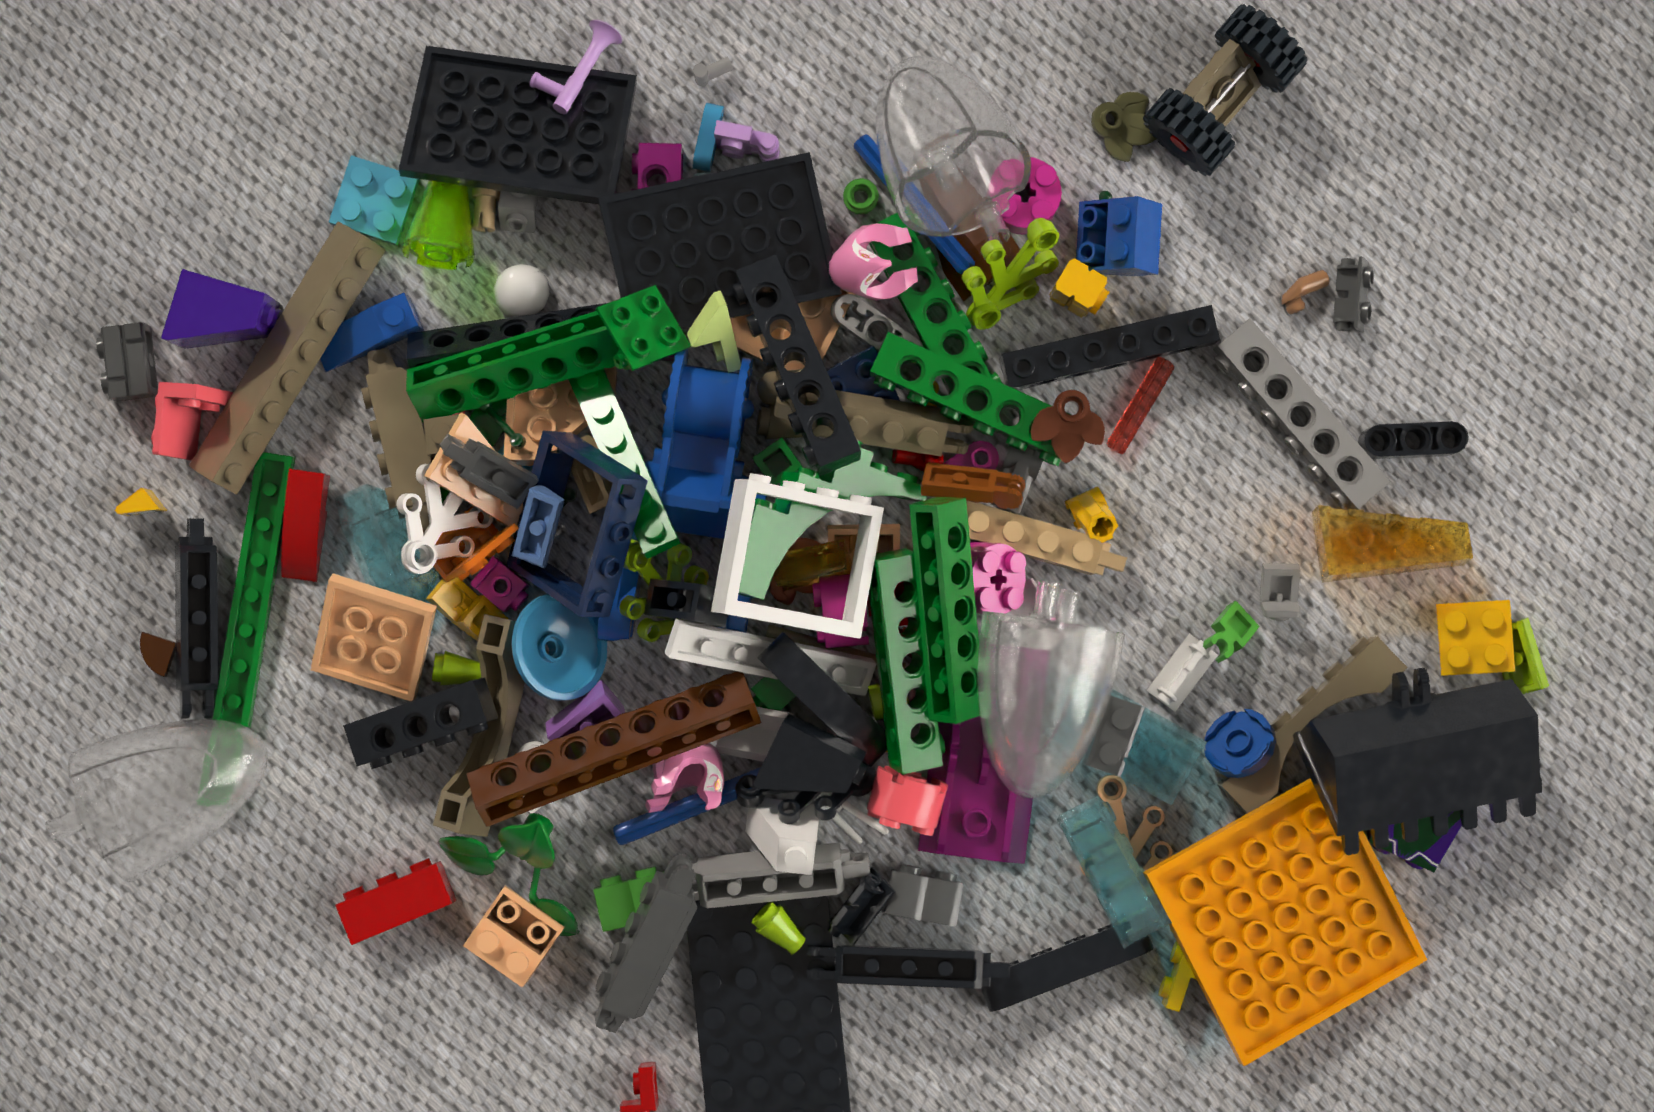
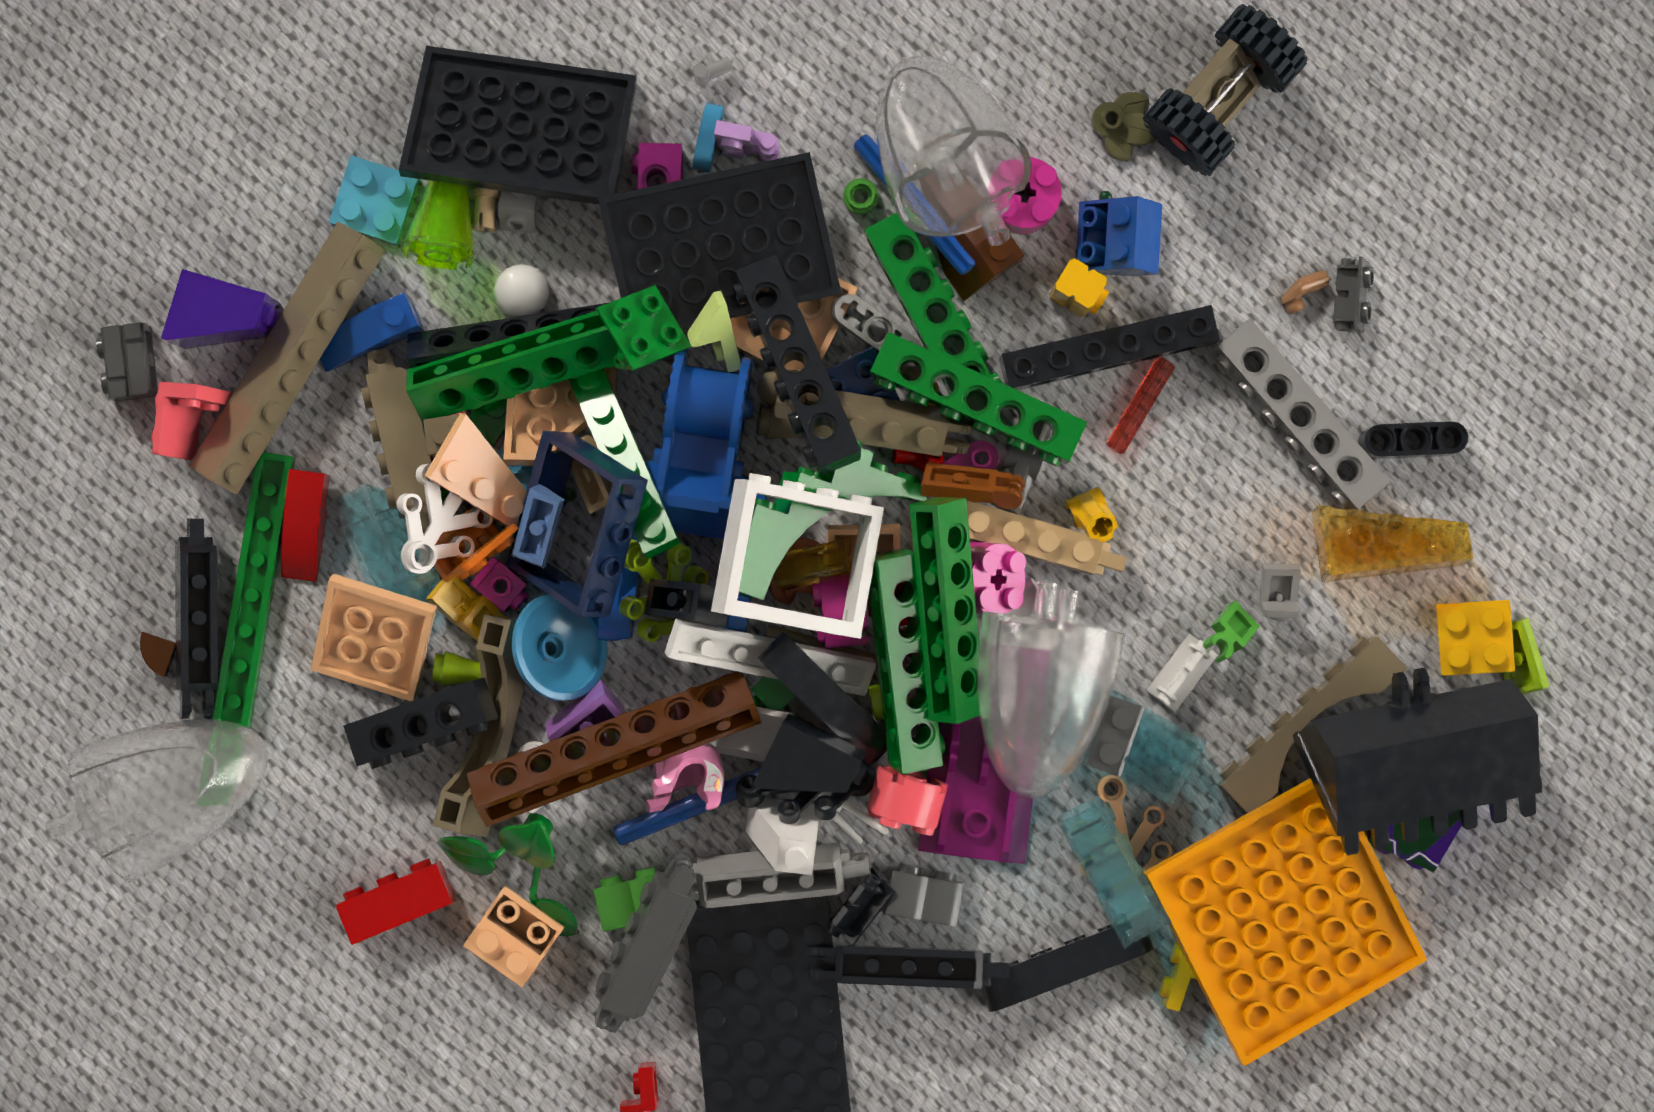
yellow slope [115,488,167,516] -> none
dark grey hinge [439,434,539,509] -> none
dark green hinge [479,403,526,449] -> none
lavender piece [530,20,622,114] -> none
green brick [752,437,803,486] -> none
lime cone [752,902,806,955] -> none
bright pink piece [829,223,918,301] -> none
lime plant [962,218,1060,330] -> none
copper plate [1031,390,1105,463] -> none
blue tile [1204,709,1276,778] -> none

